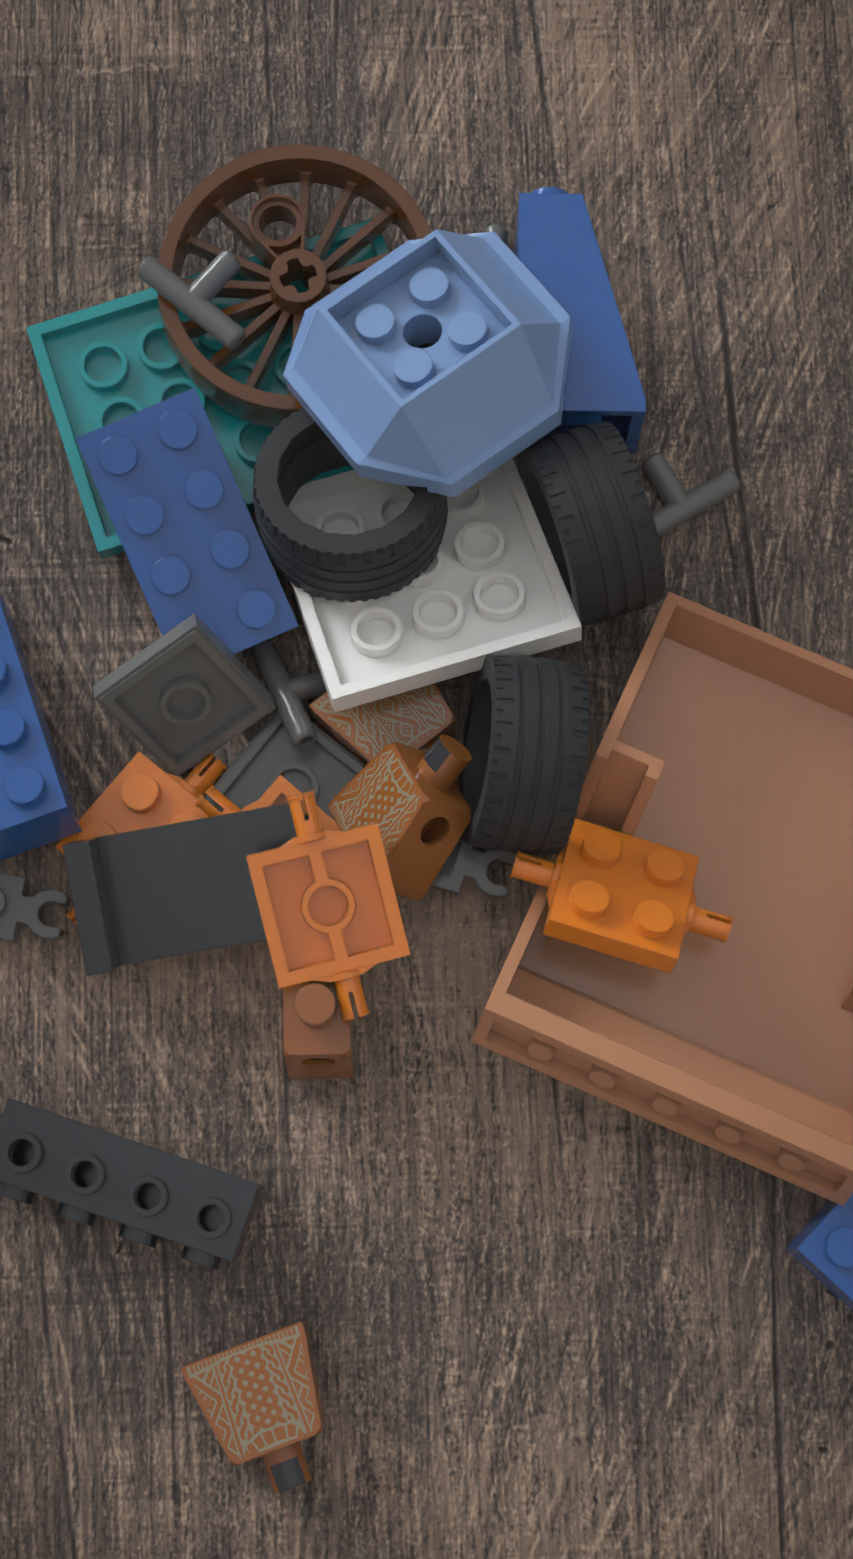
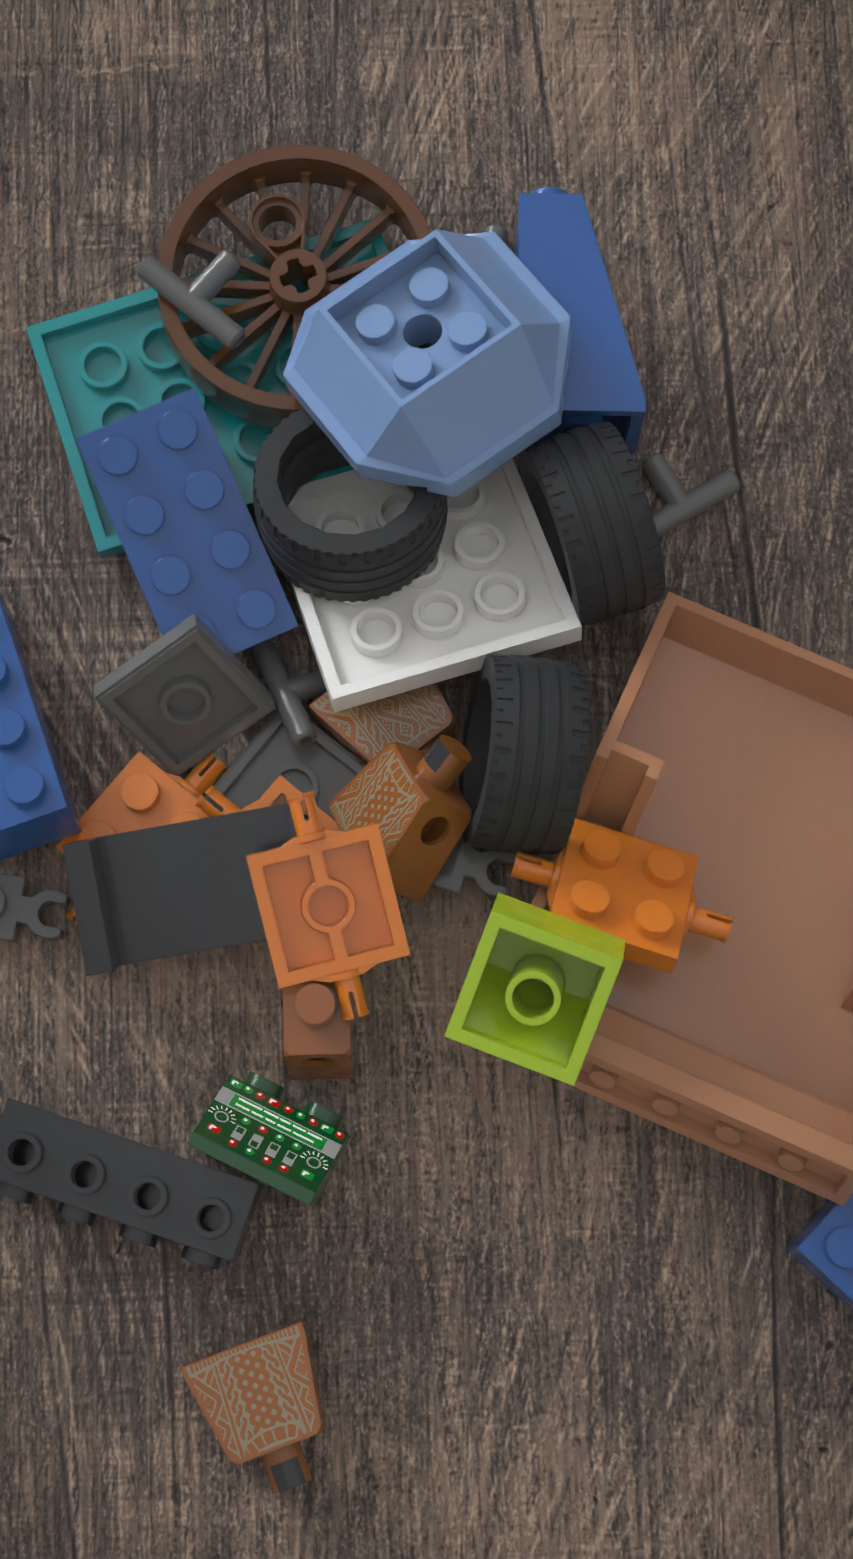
none -> dark green slope [187,1071,350,1207]
none -> lime slope [444,892,626,1086]

